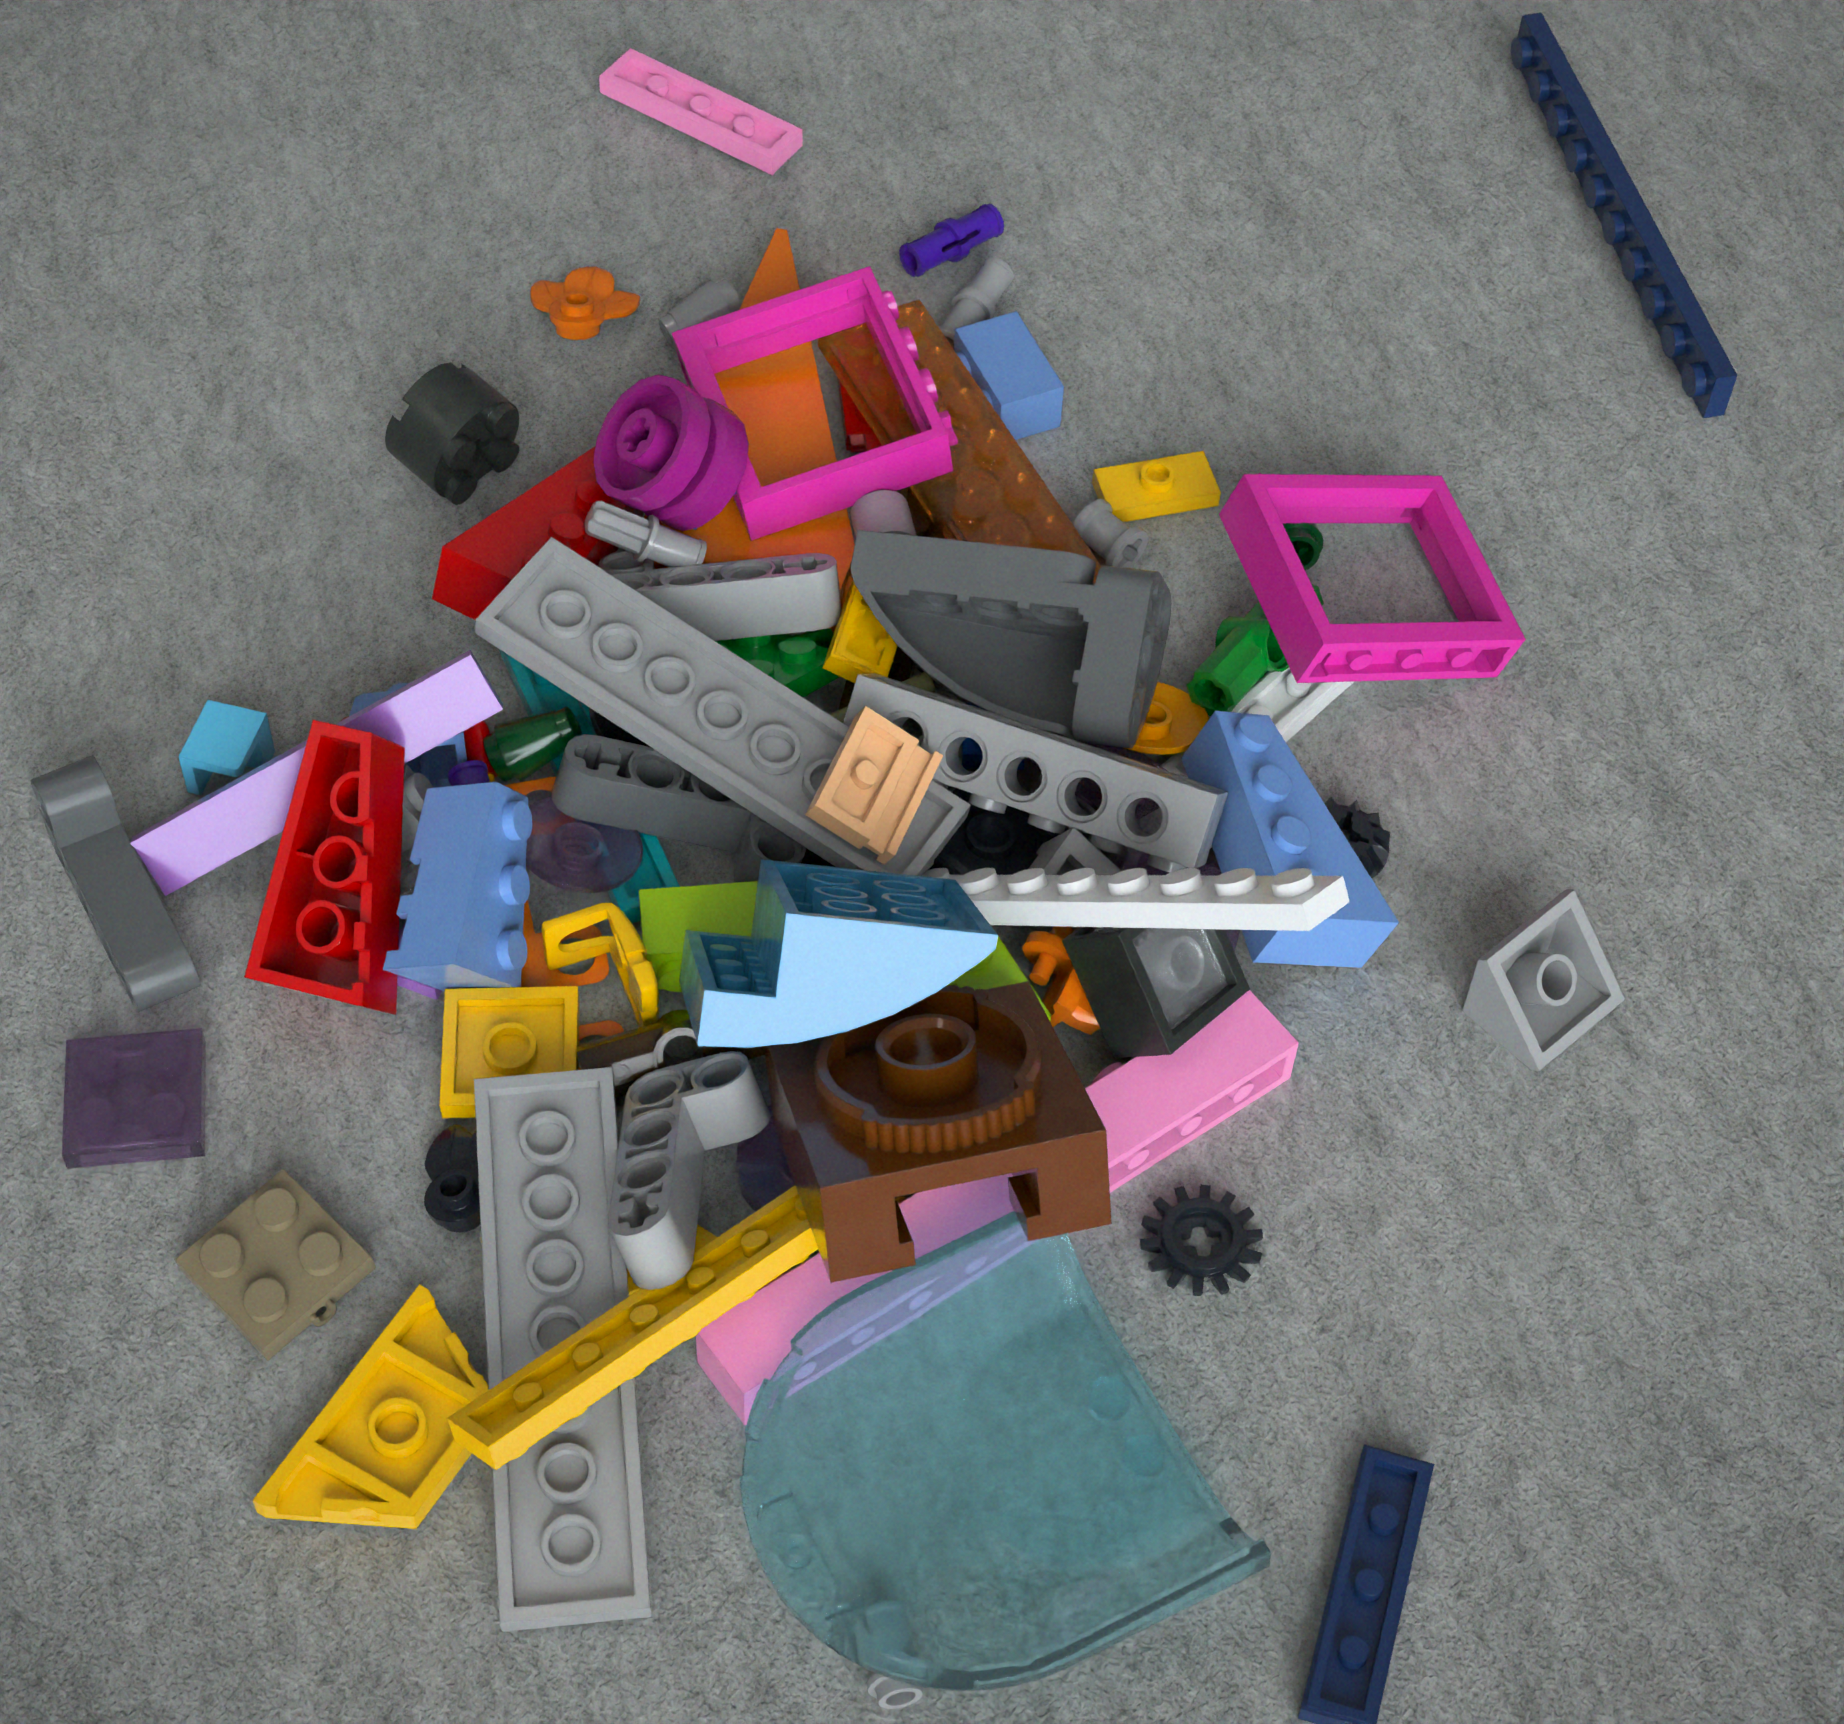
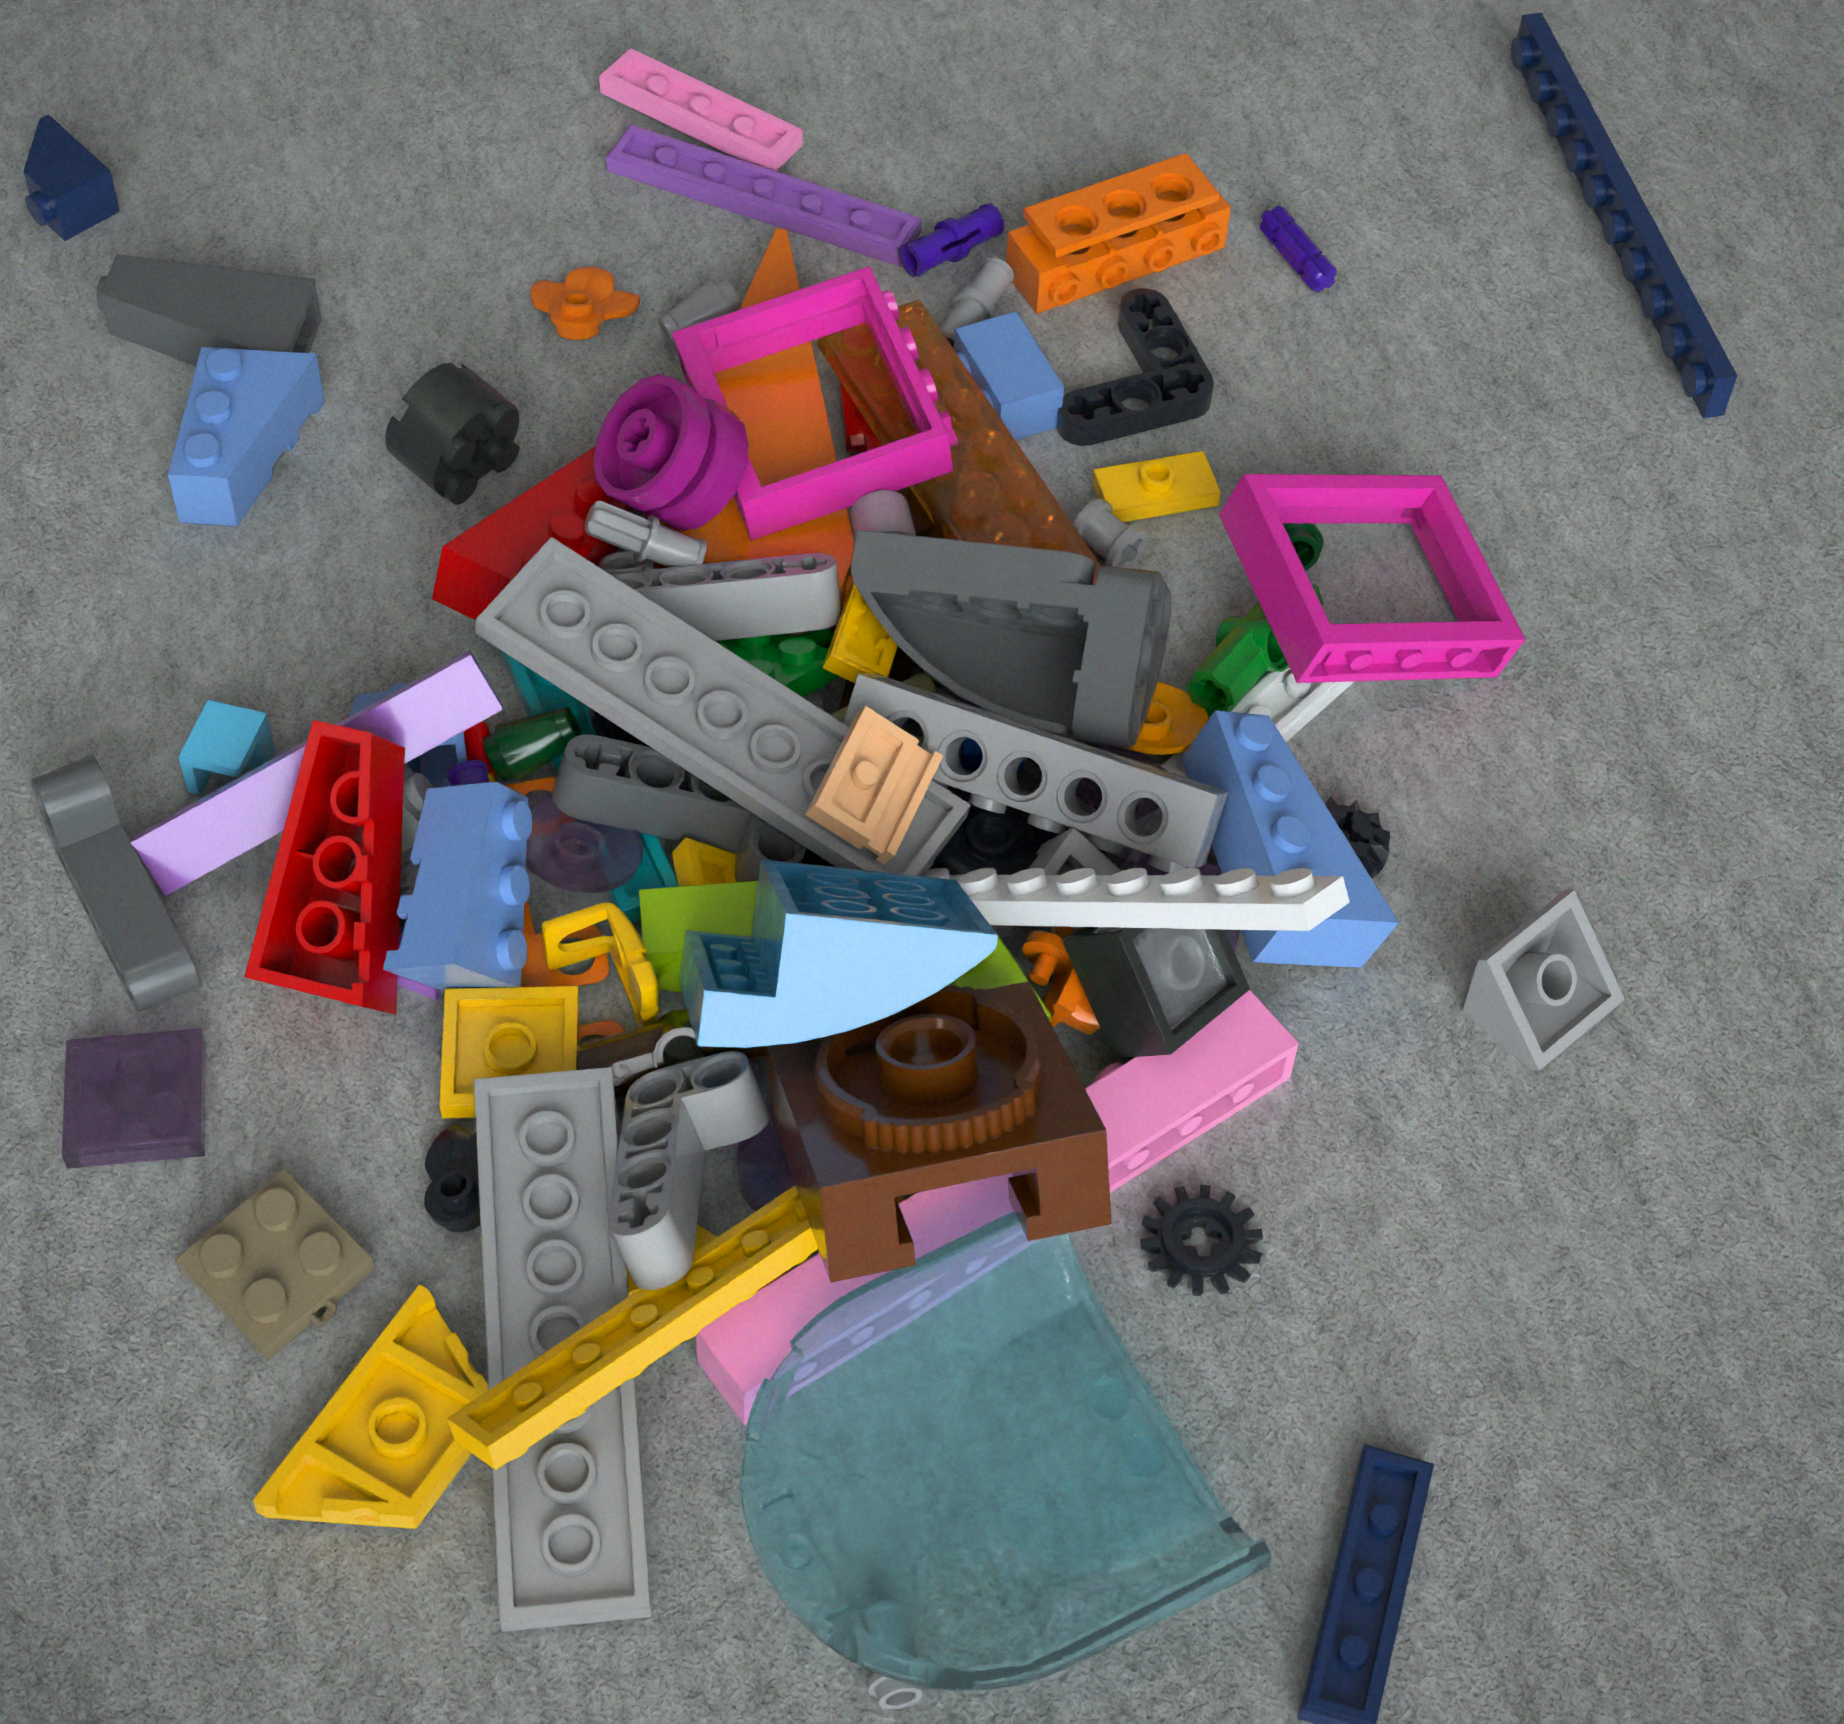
none -> dark blue slope [23,114,120,241]
none -> dark grey slope [97,254,321,366]
none -> medium blue wedge [168,347,325,526]
none -> medium lavender tile [606,124,922,267]
none -> yellow plate [672,837,736,887]
none -> orange brick [1006,153,1231,314]
none -> black beam [1057,288,1214,446]
none -> dark purple axle [1260,206,1337,292]

